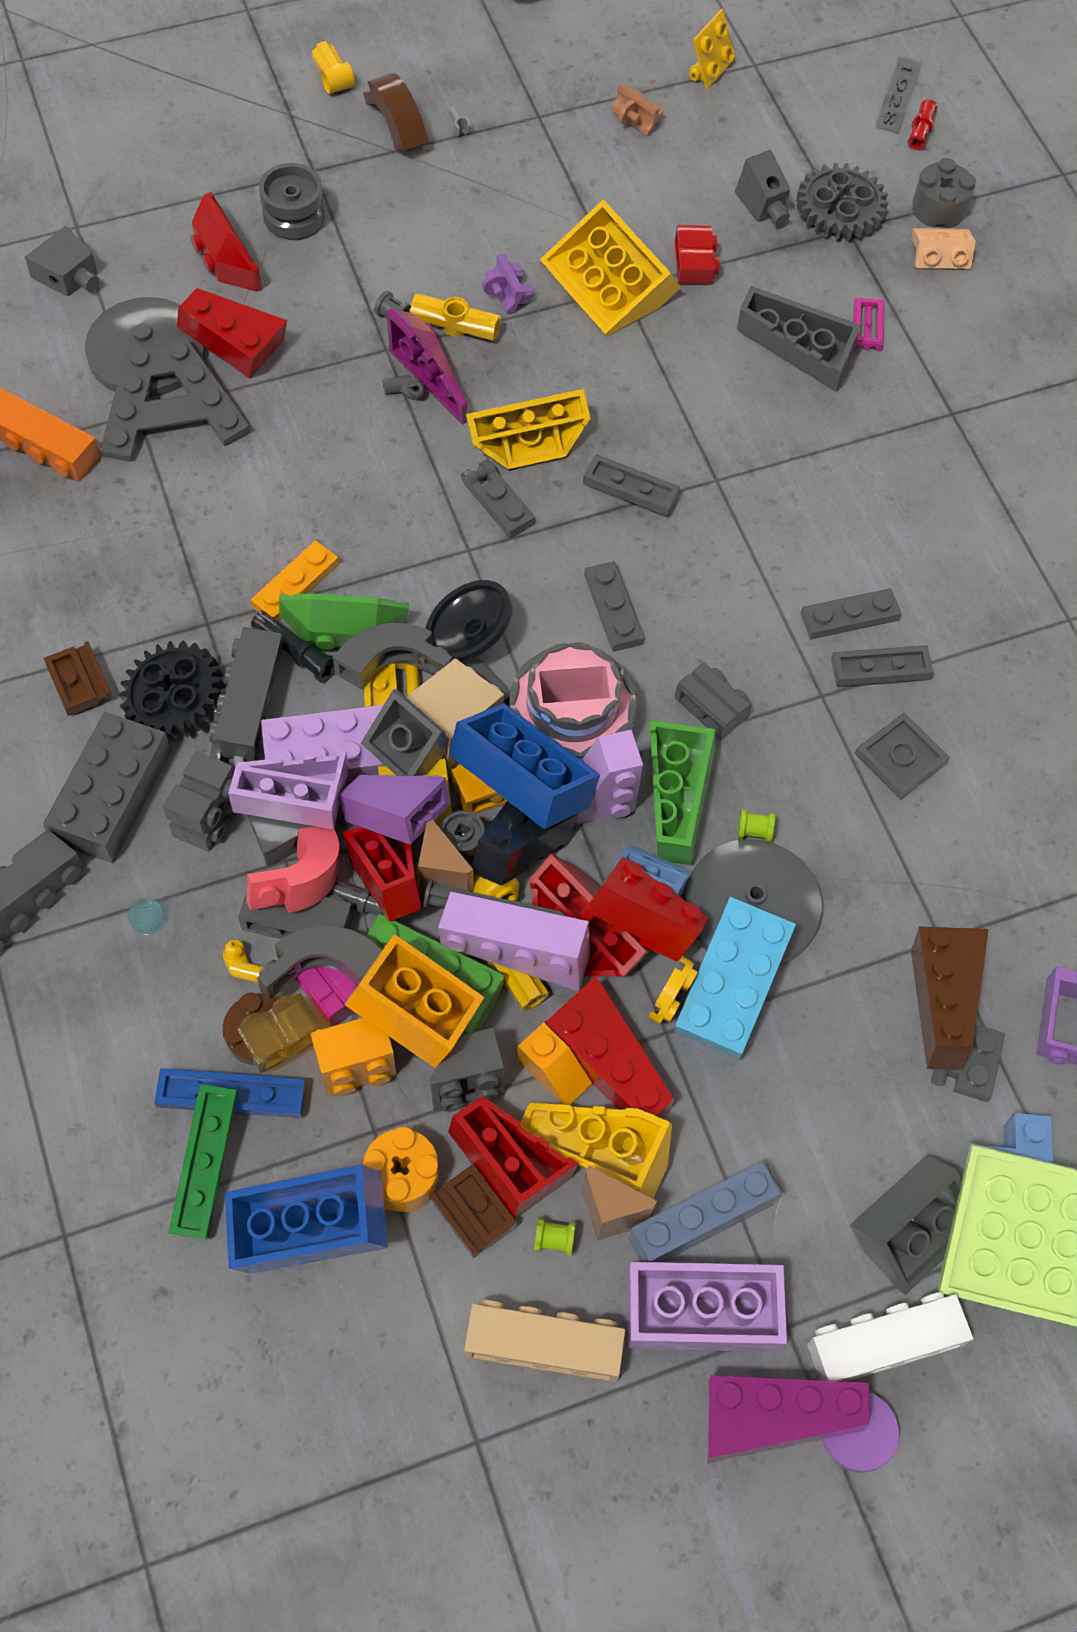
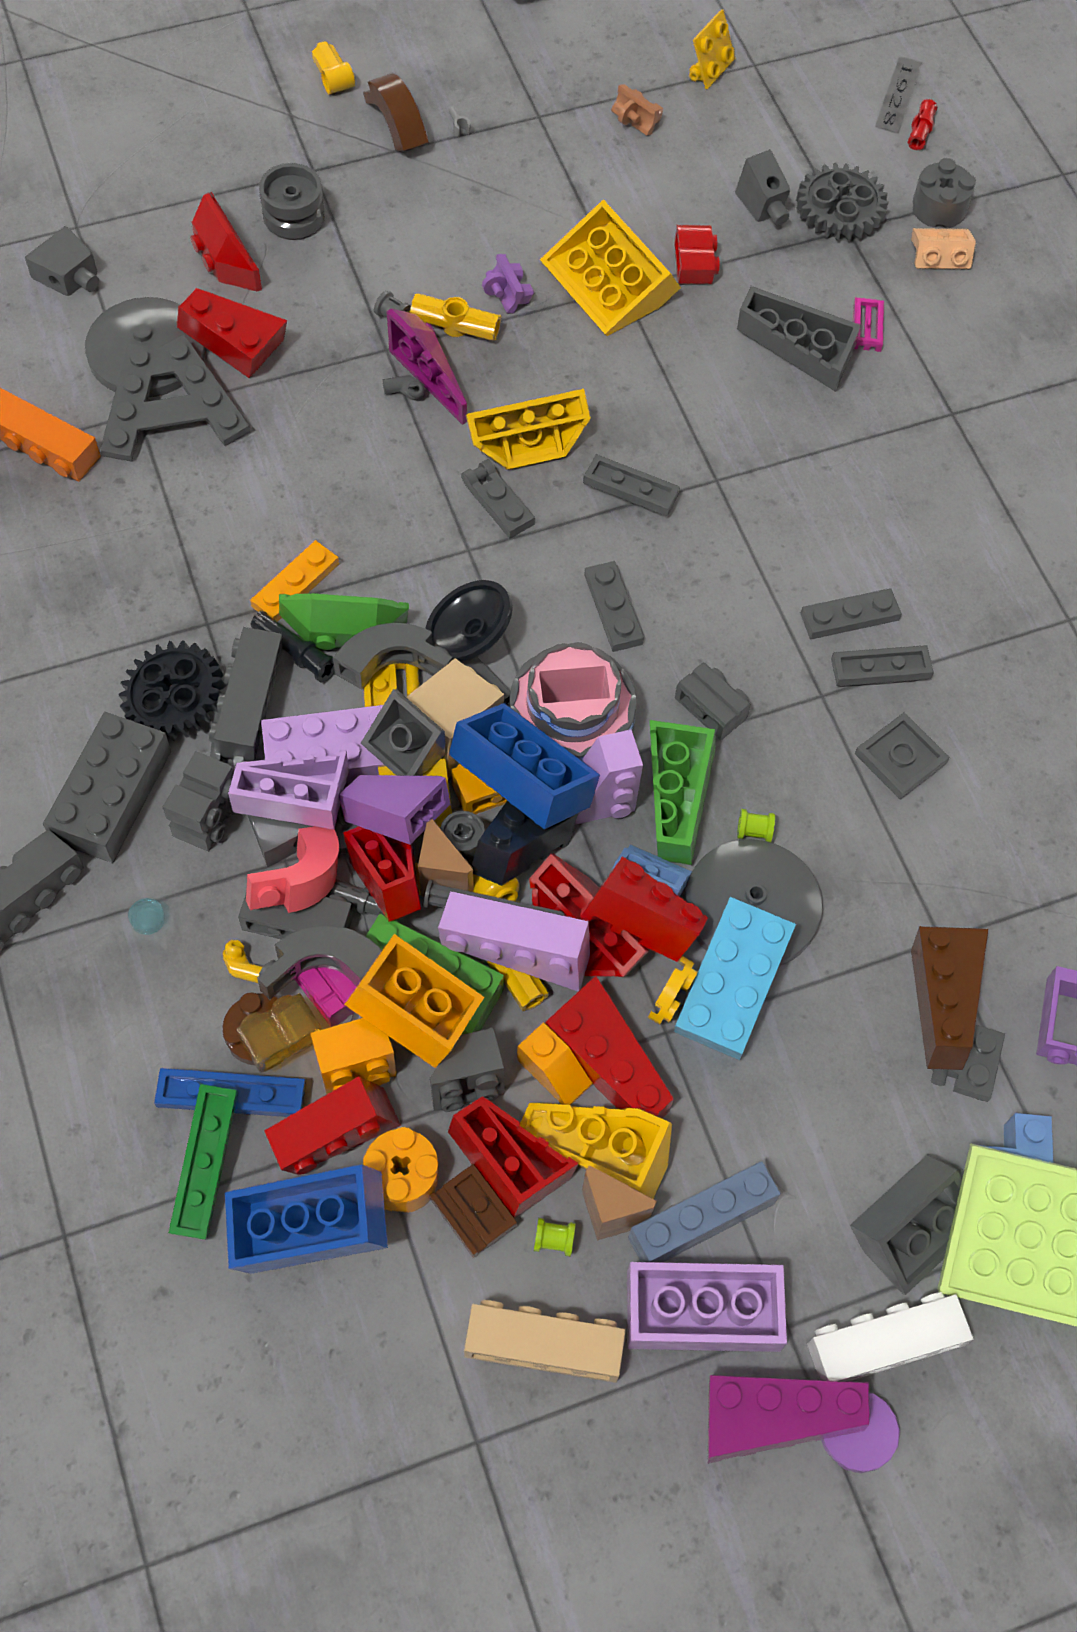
reddish brown plate [43,641,113,716] -> none
none -> red wedge [264,1076,401,1175]

